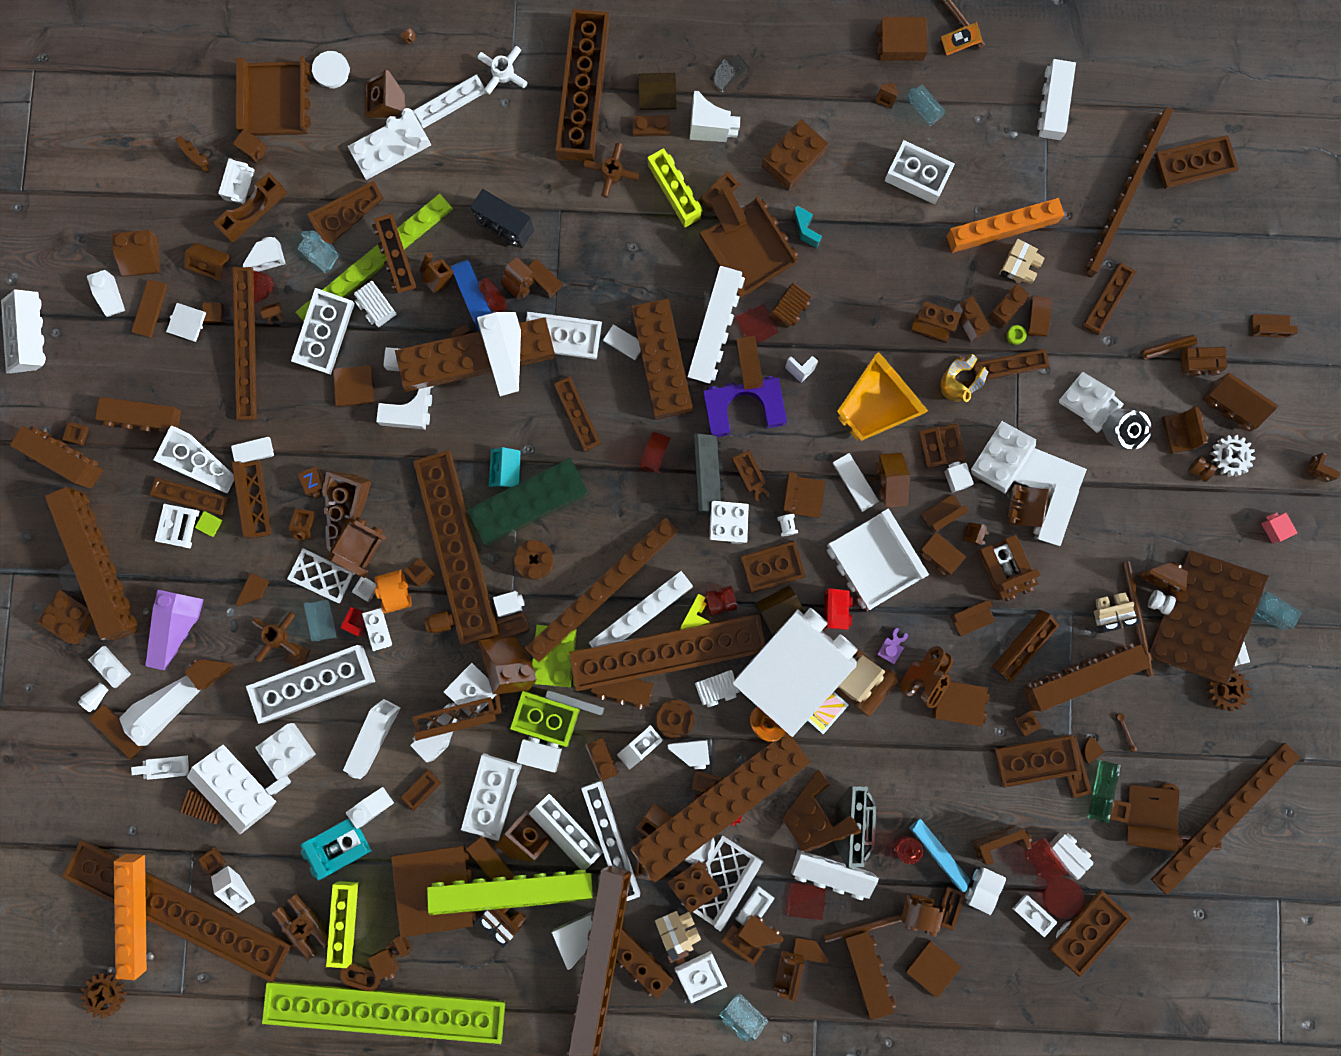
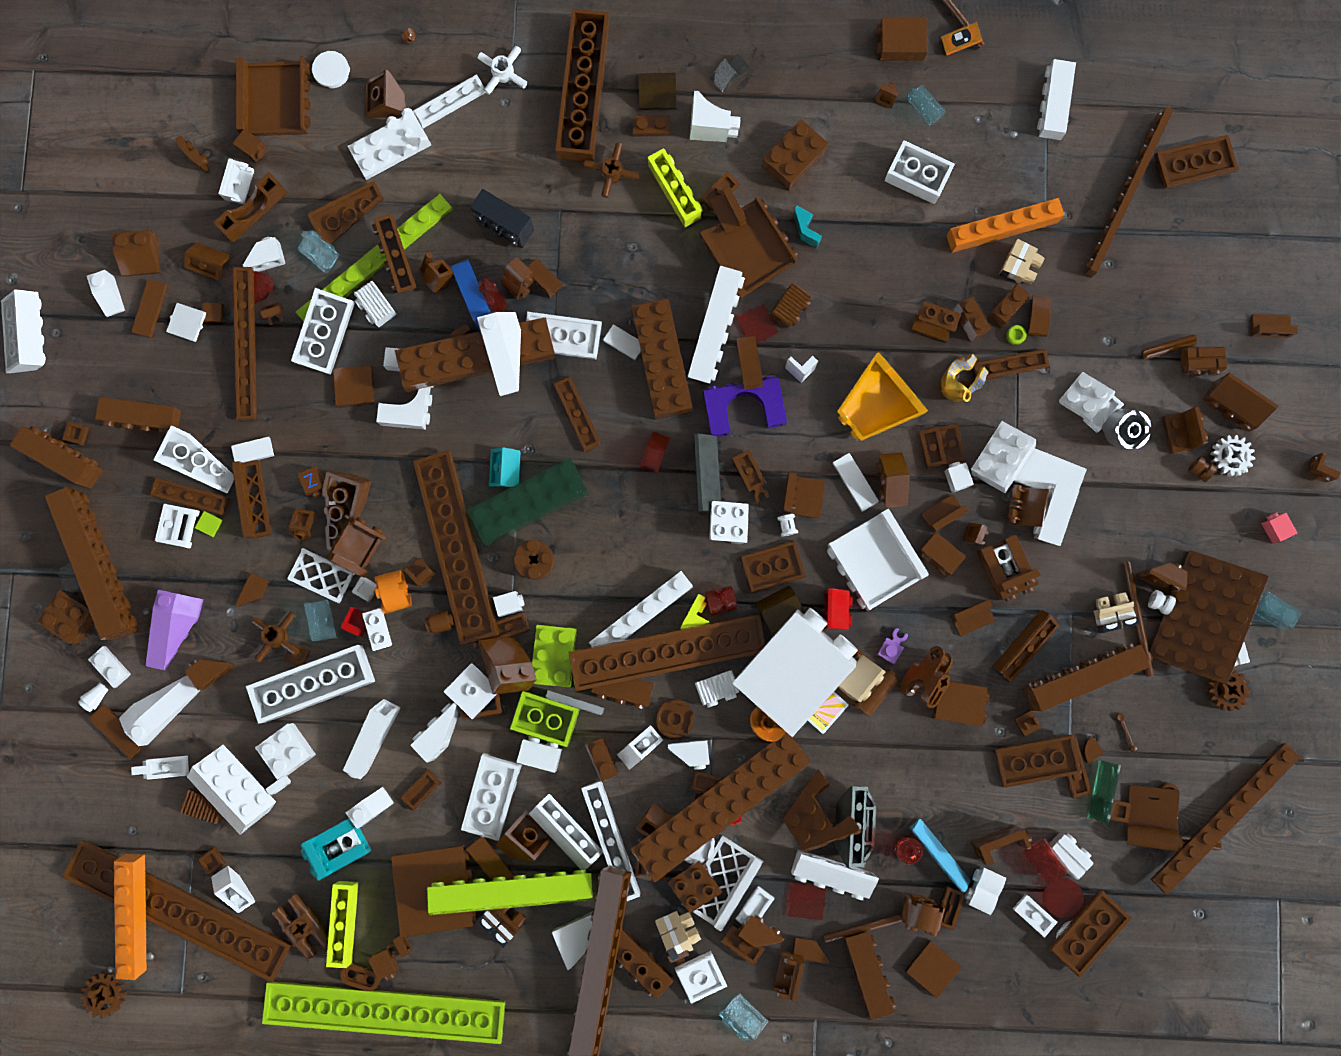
reddish brown fence [413,697,497,741] -> none
reddish brown plate [525,517,679,663] -> none
reddish brown tile [1082,262,1137,335] -> none

